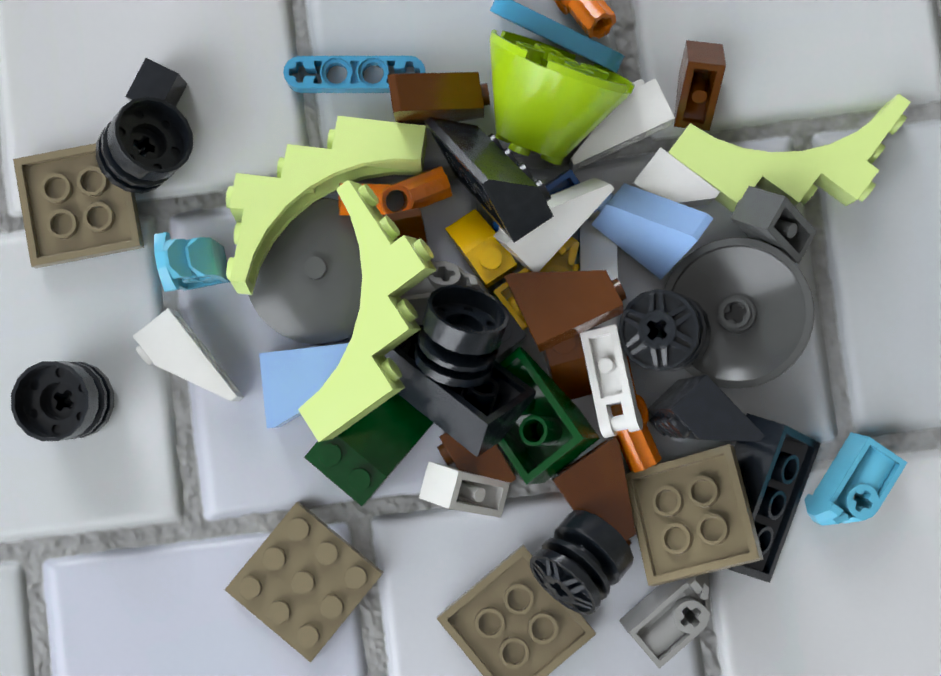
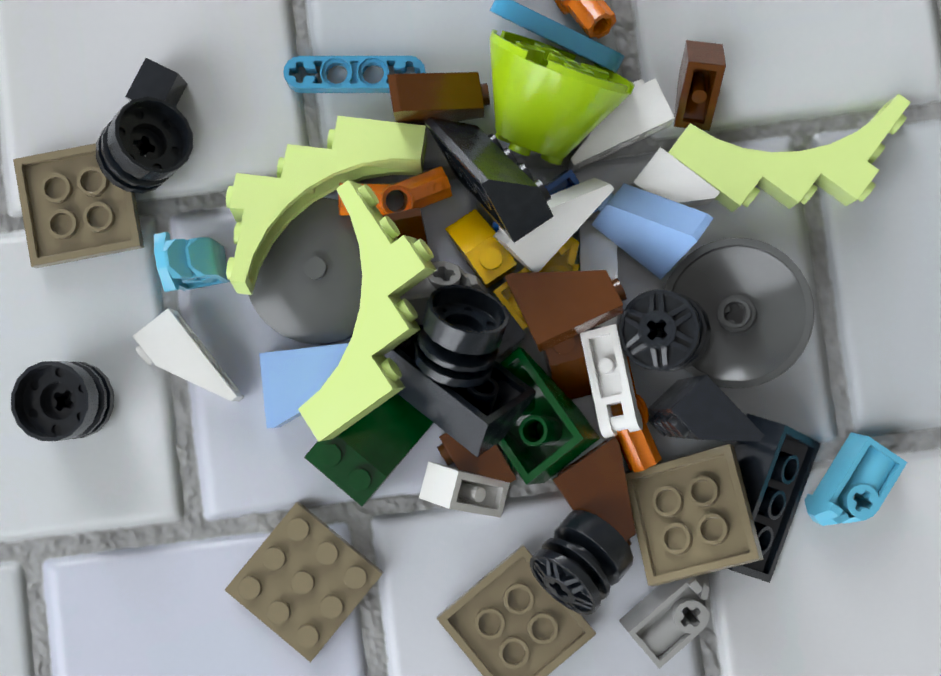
dark grey brick [730,186,817,264] -> none

